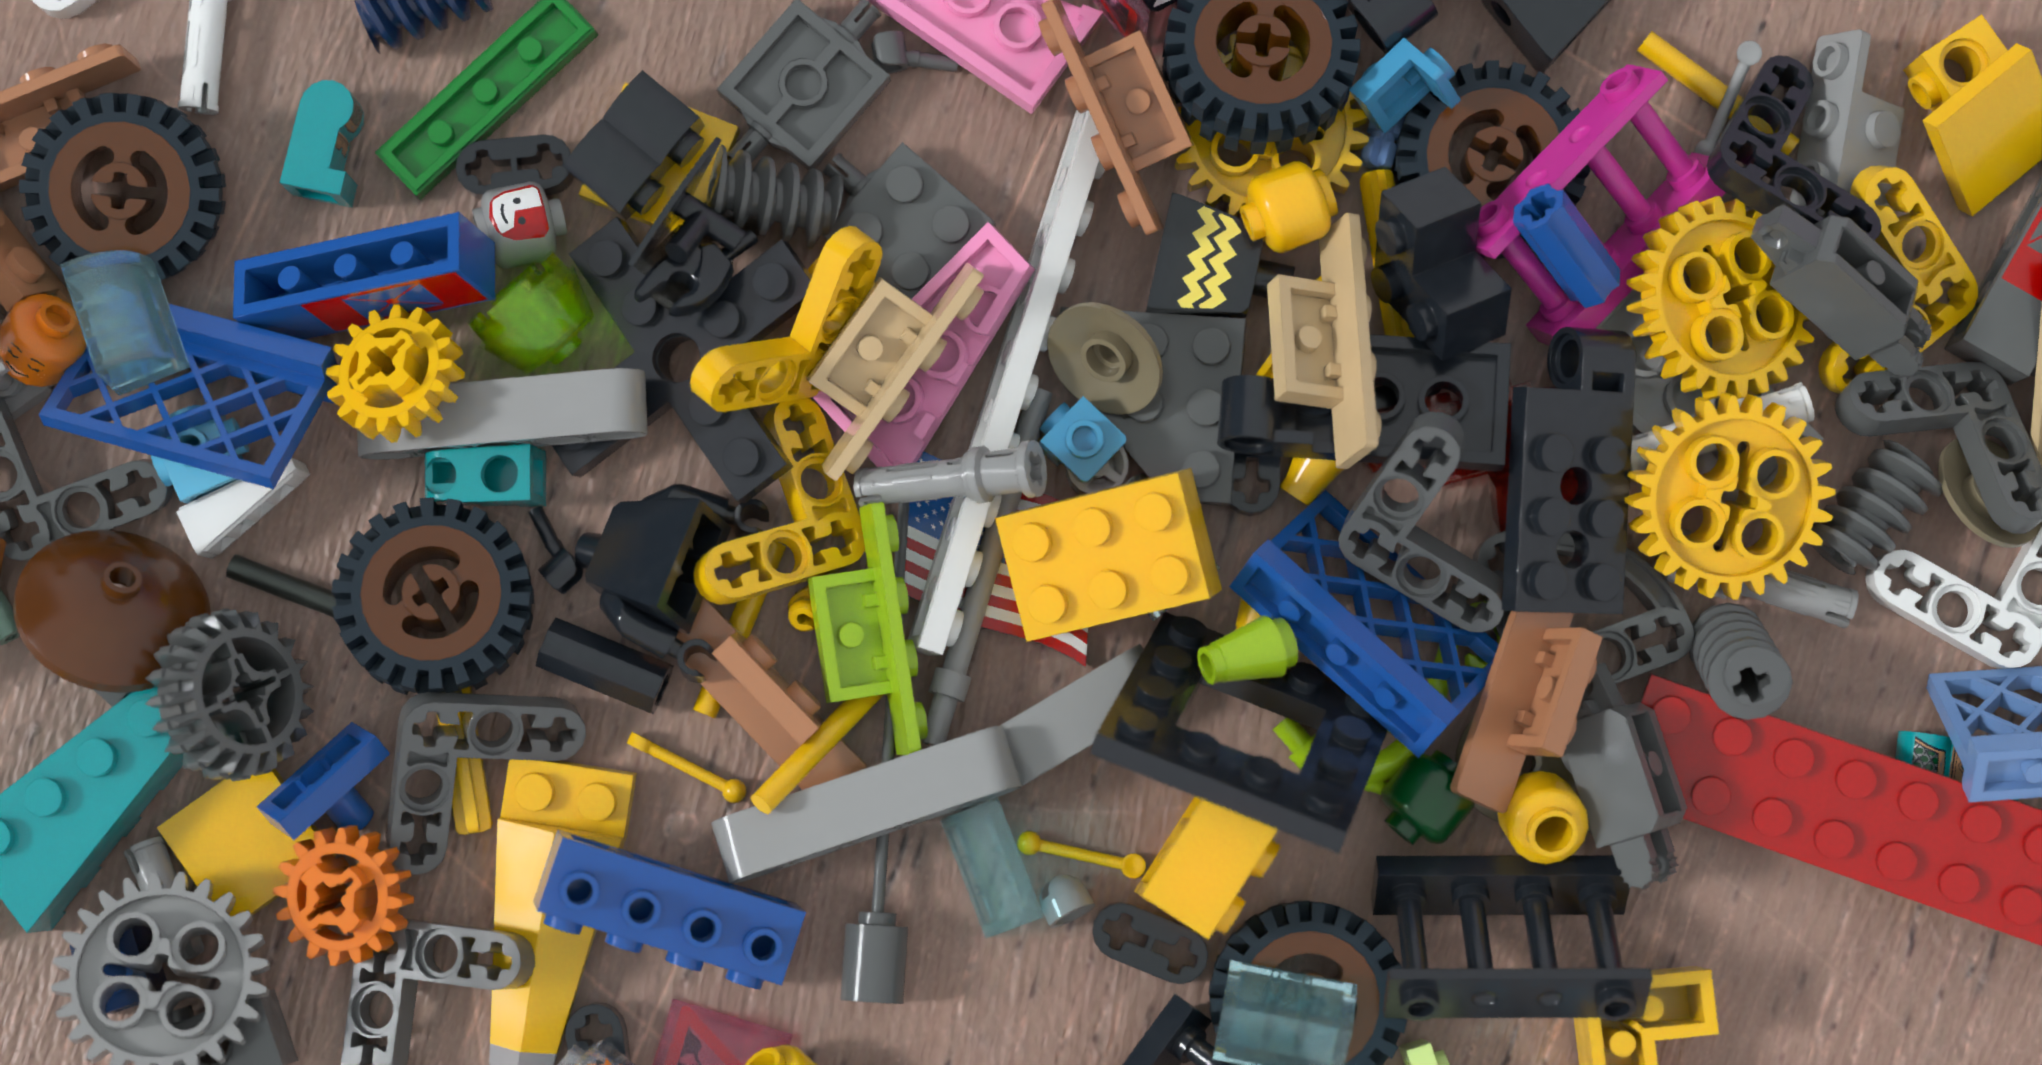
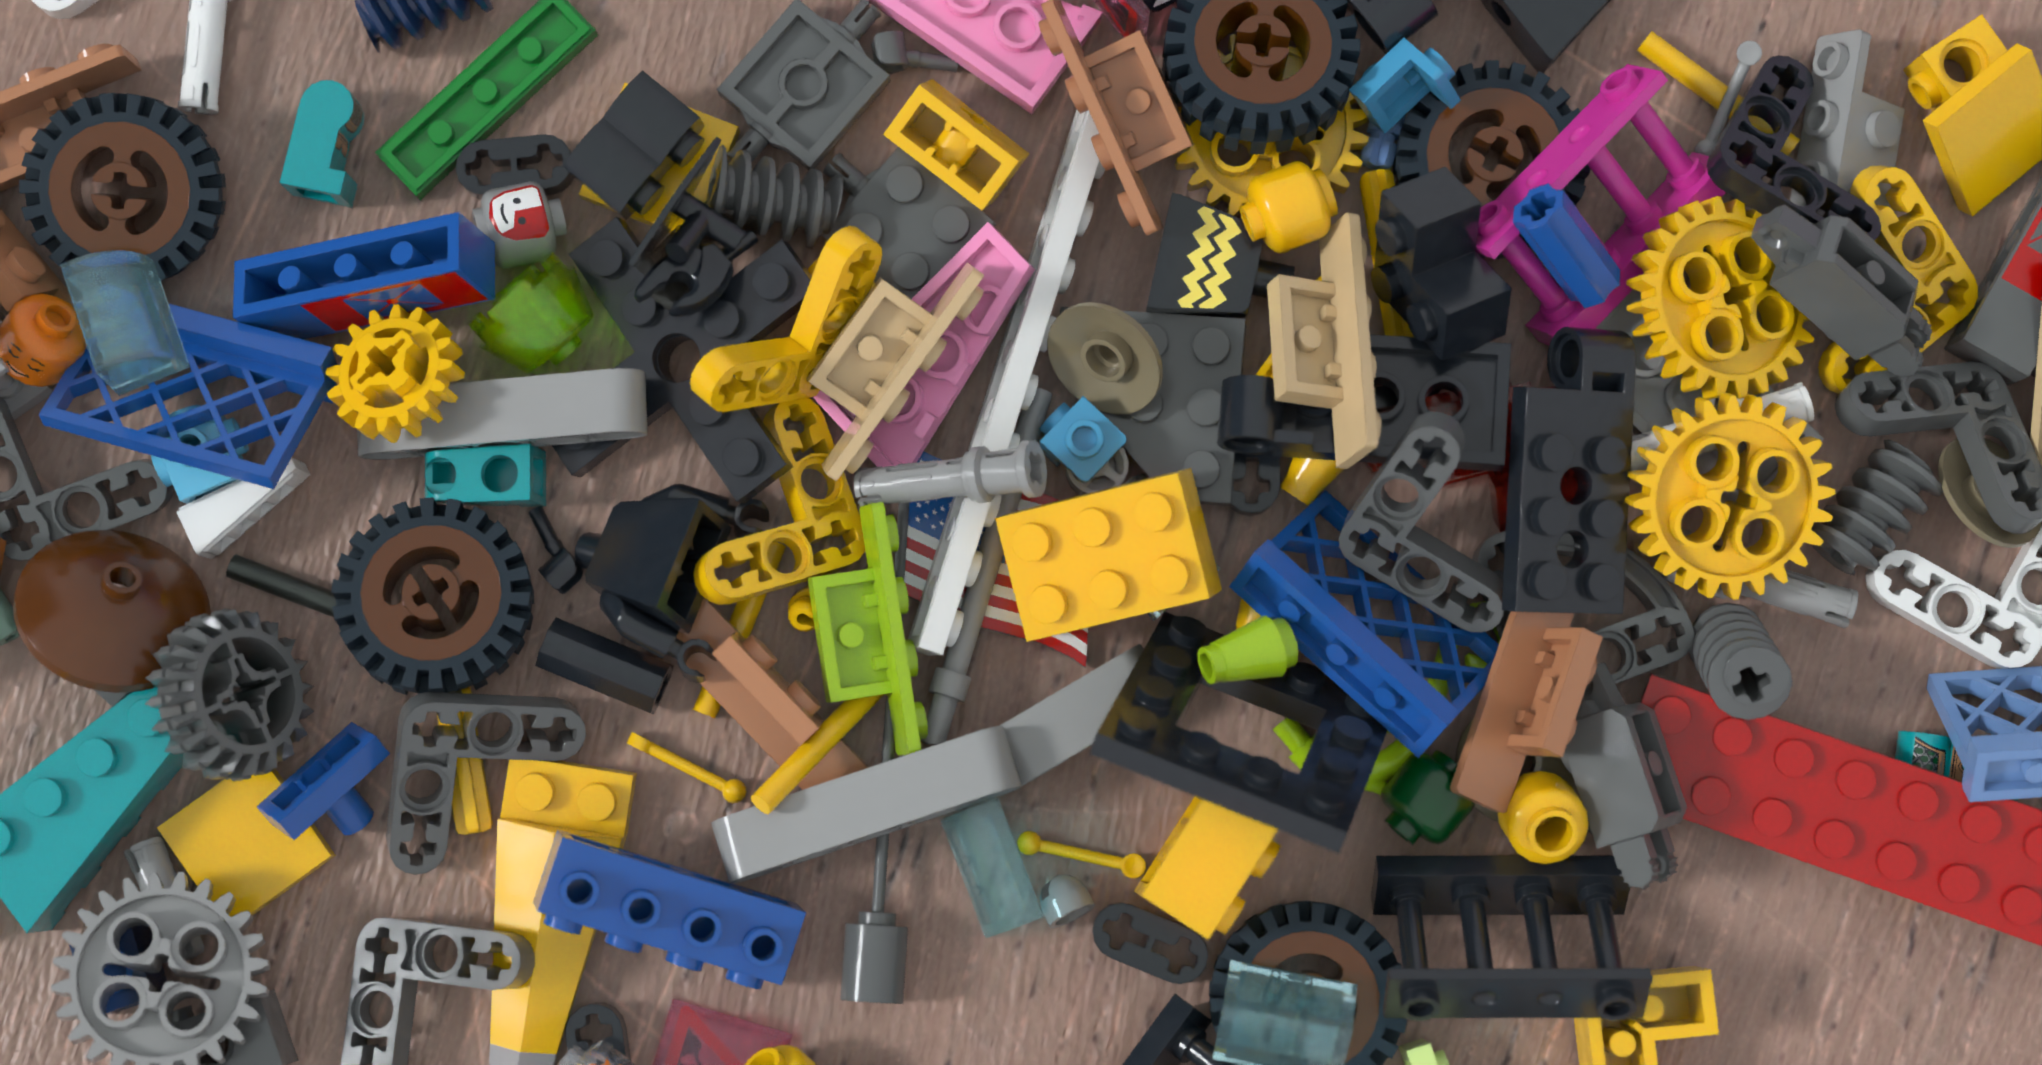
orange gear [273,825,414,966] -> none
none -> yellow brick [883,79,1030,211]

